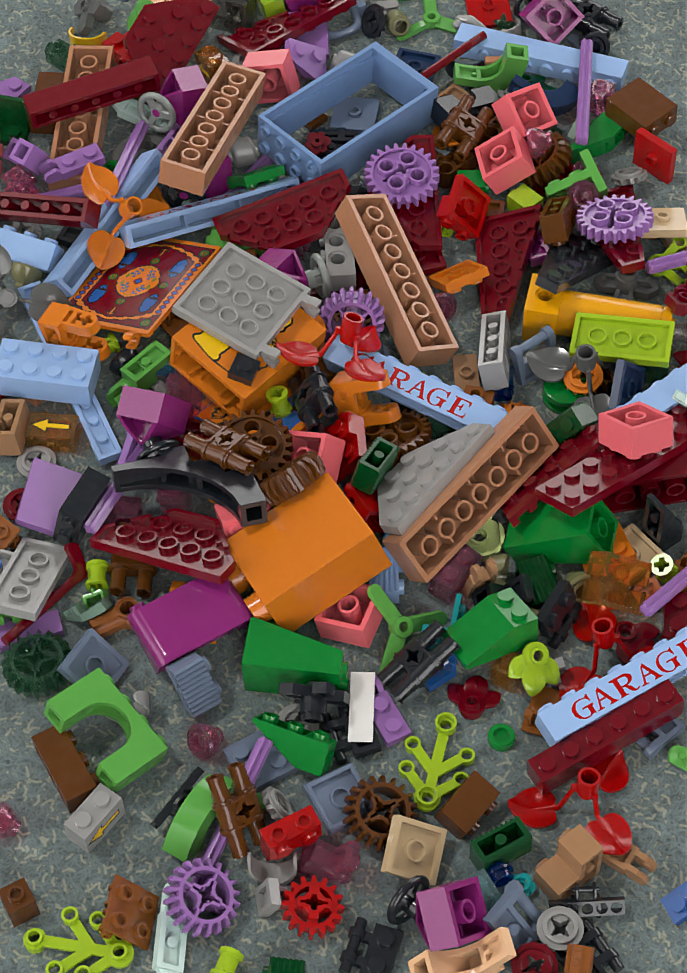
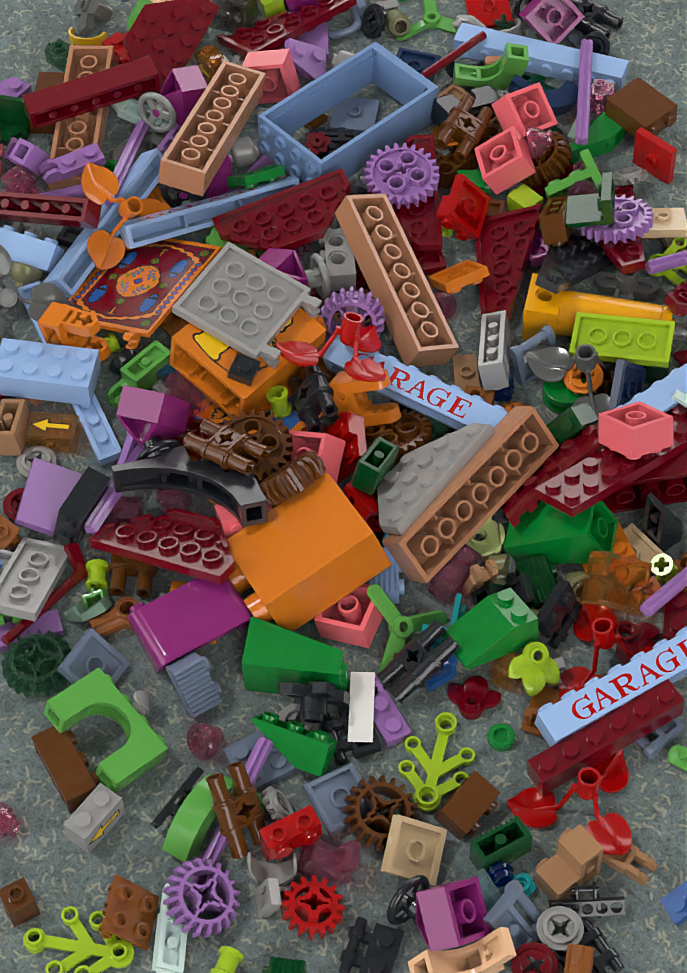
none -> bracket [566,172,615,228]

